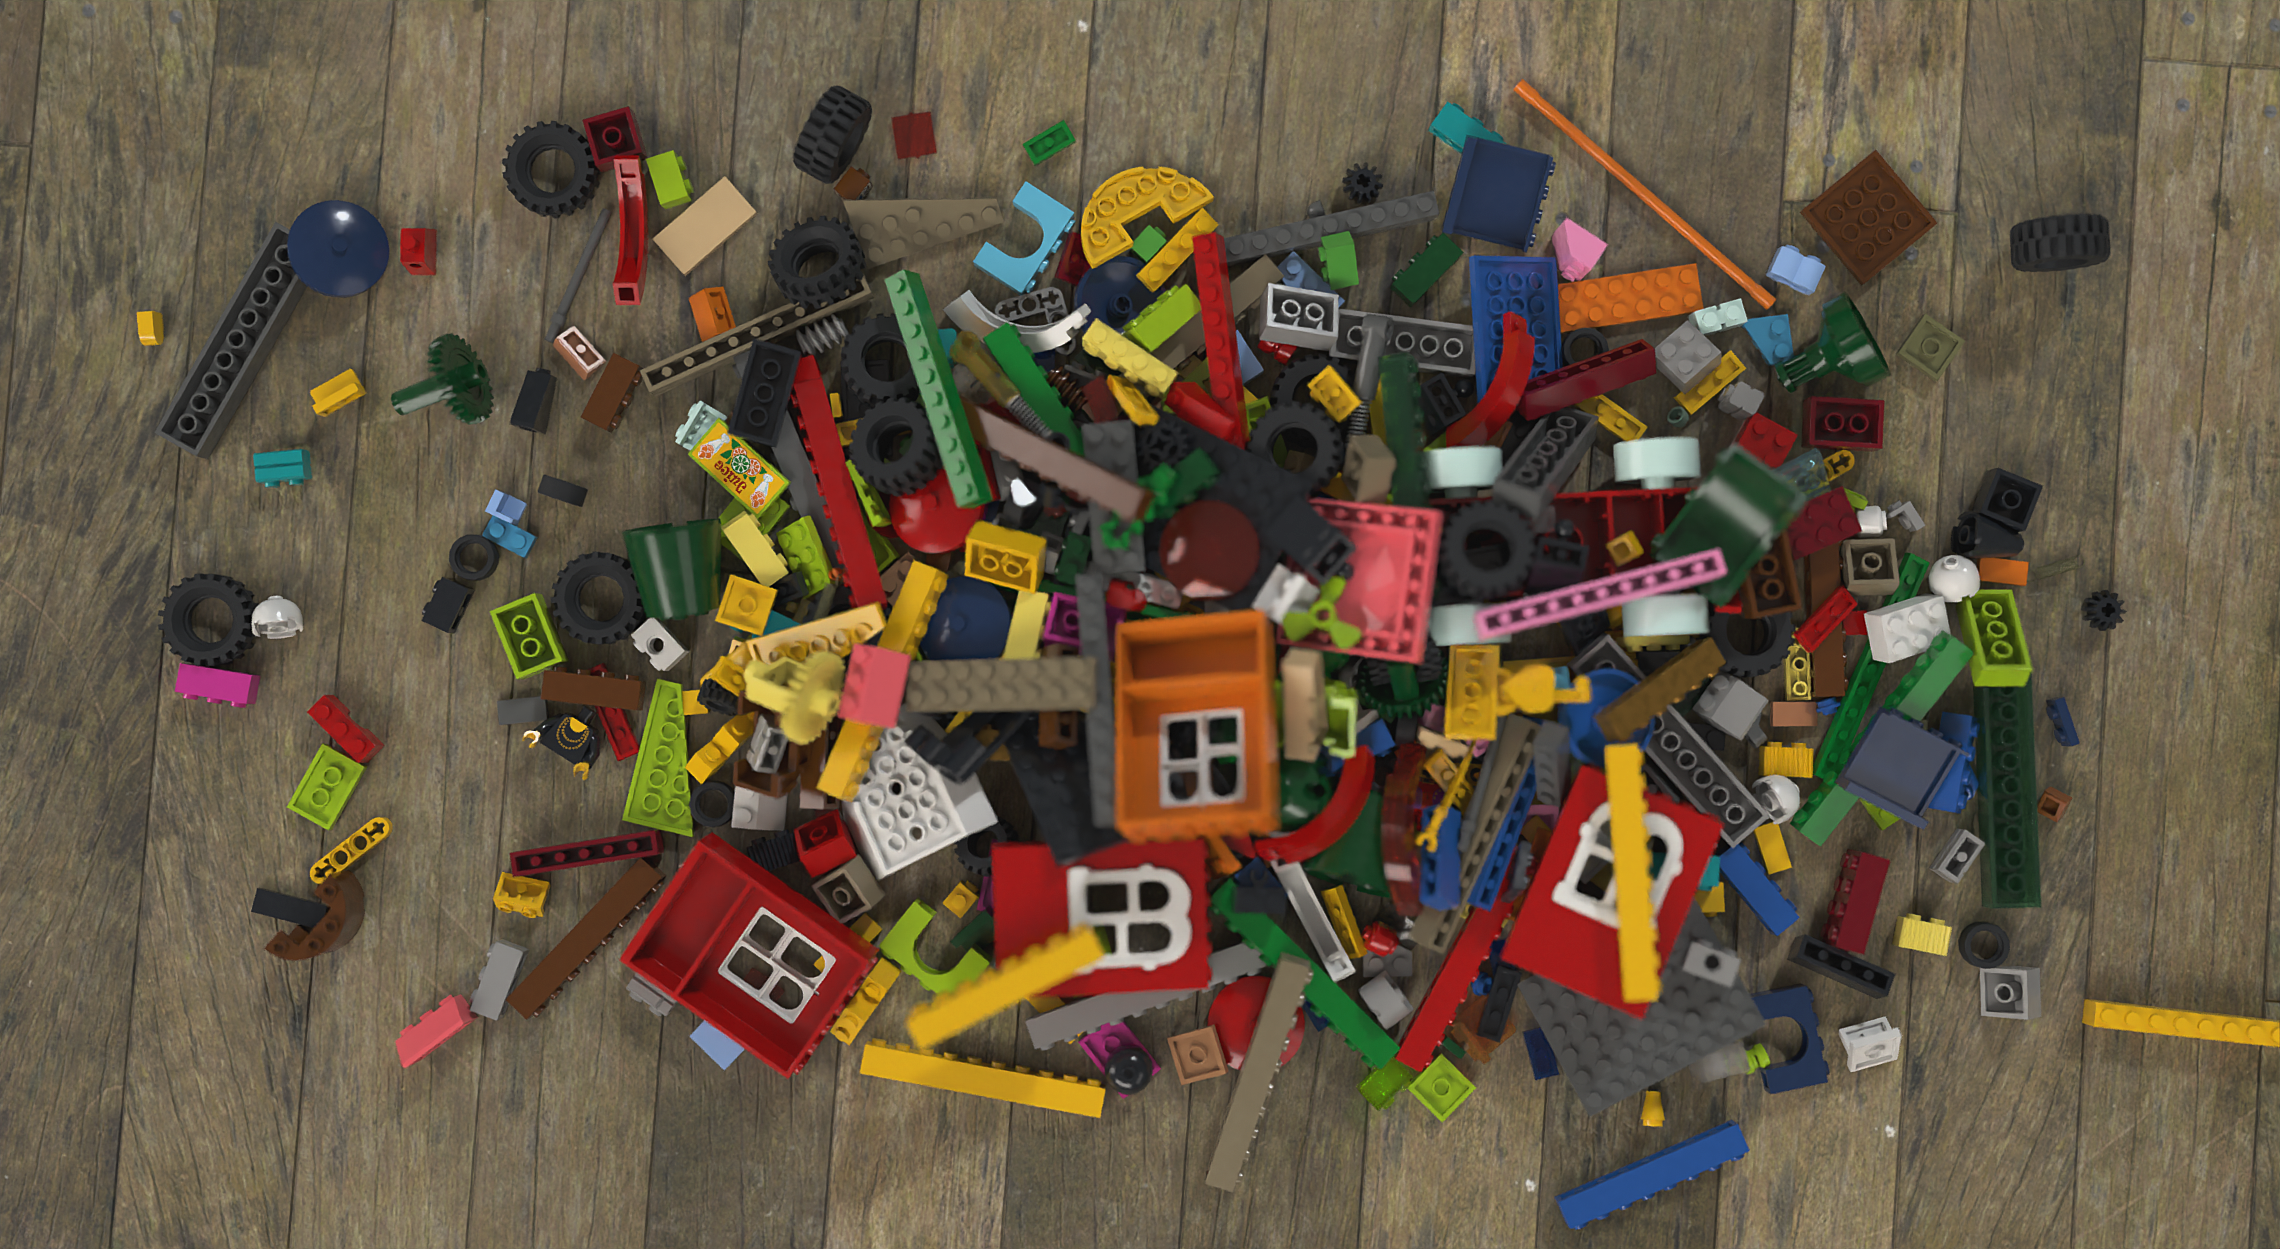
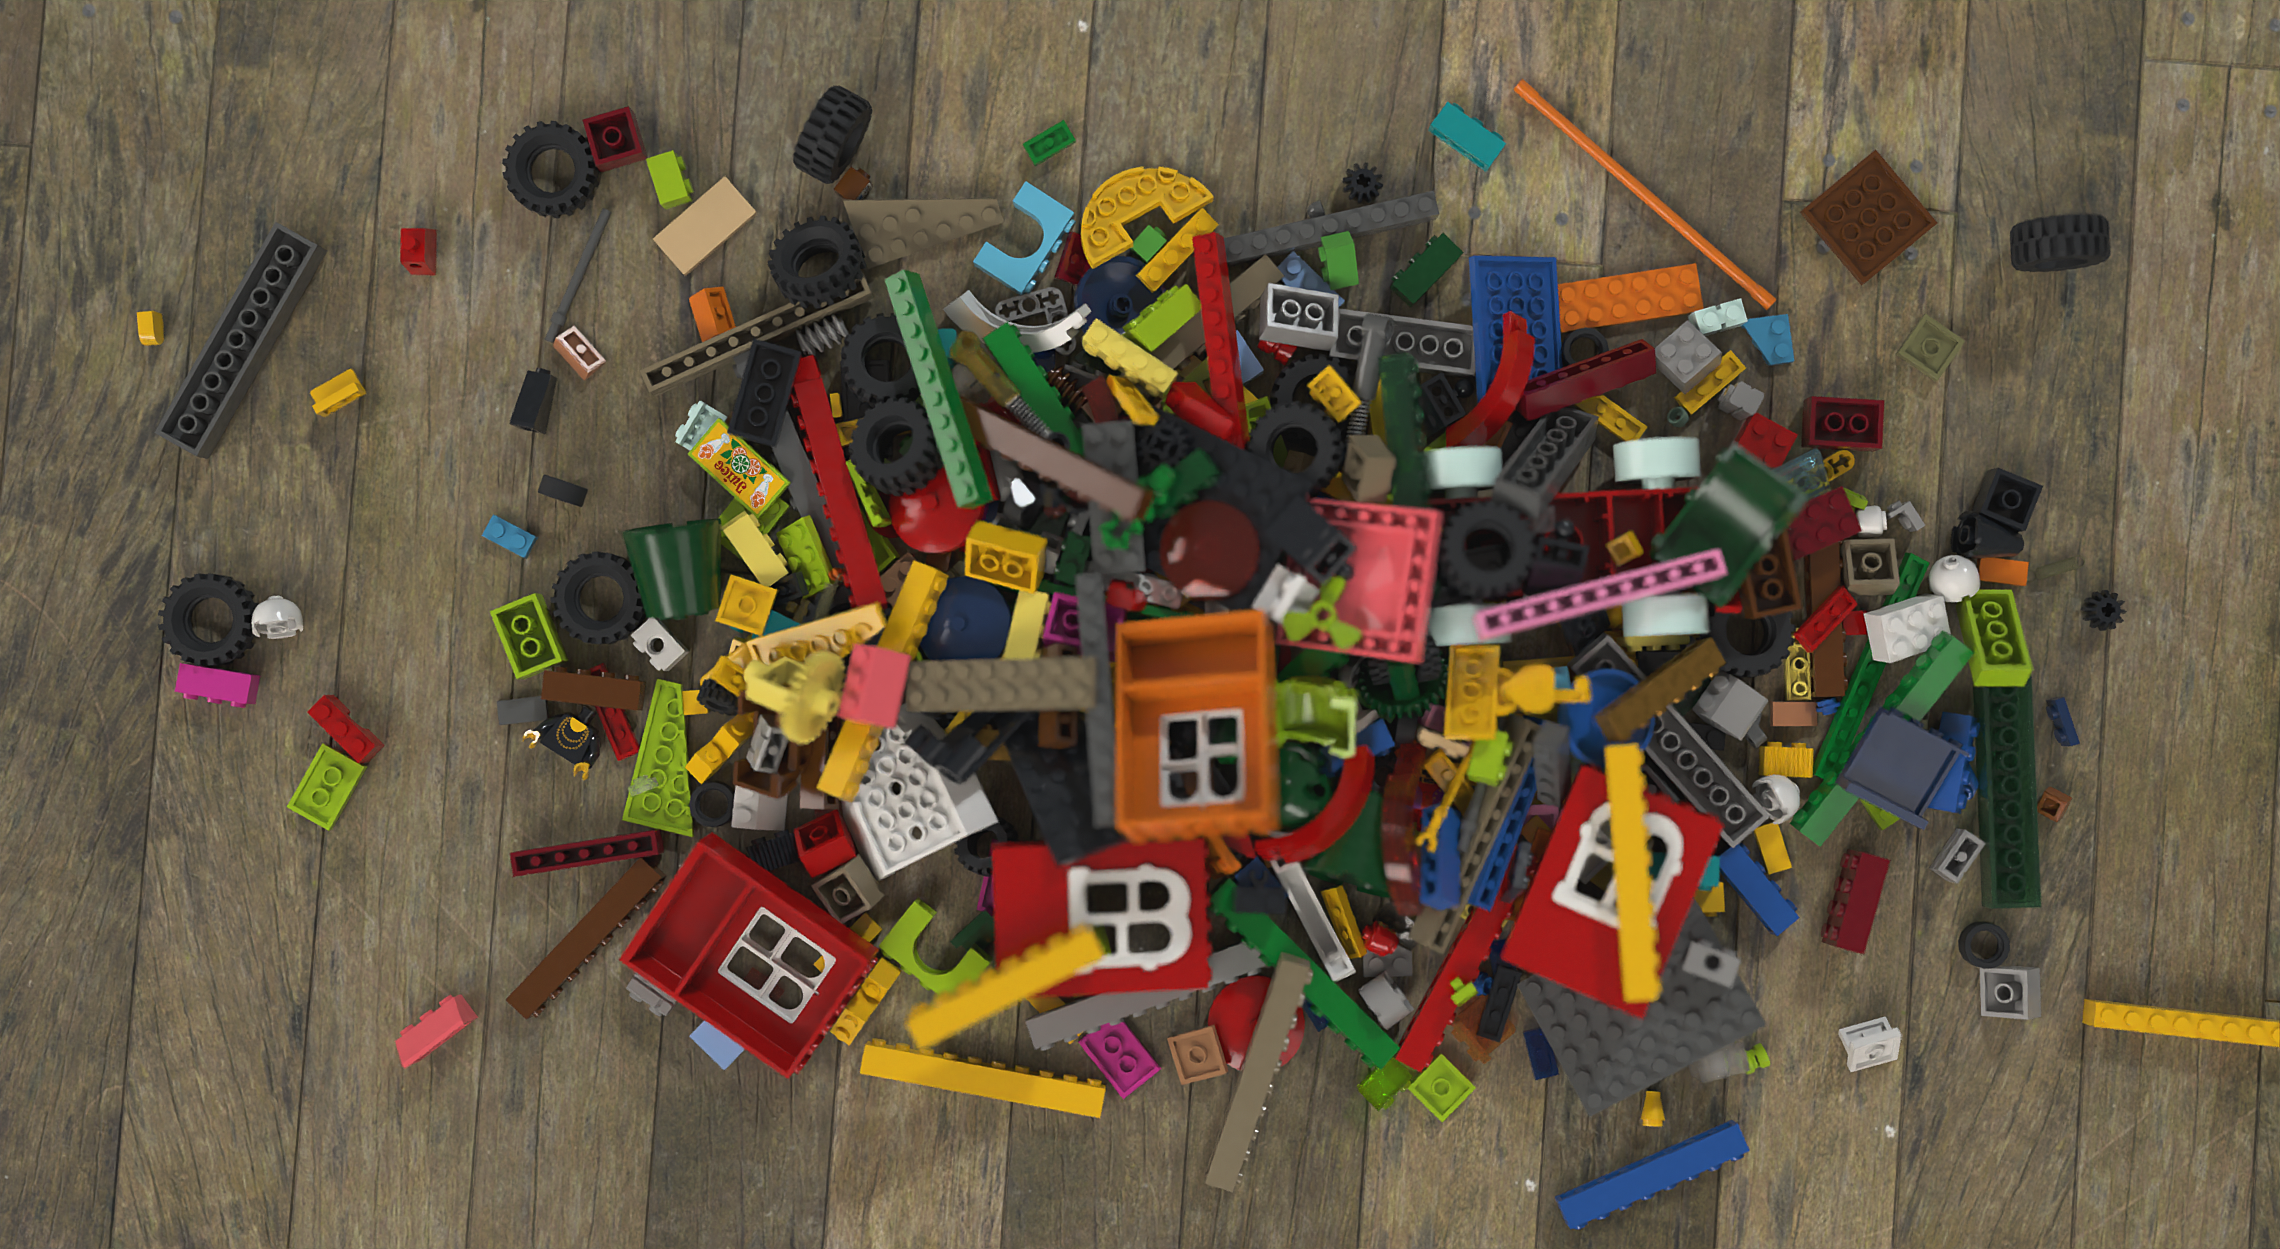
black tile [251,888,330,928] -> none
teal brick [253,449,312,488] -> none
reddish brown cylinder [263,870,365,961] -> none
dark blue dish [287,200,389,298] -> none
yellow beam [310,817,393,884] -> none
dark green piece [391,333,494,425] -> none
black brick [421,577,475,634] -> none
black tyre [449,534,499,580] -> none
light grey brick [470,939,529,1021] -> none
light blue panel [485,489,527,525] -> none
yellow bracket [493,872,550,918] -> none
reddish brown brick [581,353,644,433] -> none
red arch [613,155,648,305] -> none
clear red piece [891,111,937,160] -> none
yellow bracket [943,880,980,919] -> none
black cylinder [1104,1045,1153,1095] -> none
tan wedge [1281,649,1329,761] -> none
dark blue panel [1441,135,1556,253] -> none
dark green tile [1441,1033,1466,1059] -> none
bright pink slope [1551,218,1608,282] -> none
dark blue arch [1750,983,1830,1094] -> none
light blue brick [1766,245,1826,295] -> none
dark green piece [1774,292,1891,394] -> none
black brick [1787,934,1895,999] -> none
light yellow brick [1892,913,1952,956] -> none
none -> clear plate [628,775,659,796]
none -> lime tile [1450,977,1479,1007]
none -> lime brick [1467,731,1513,787]

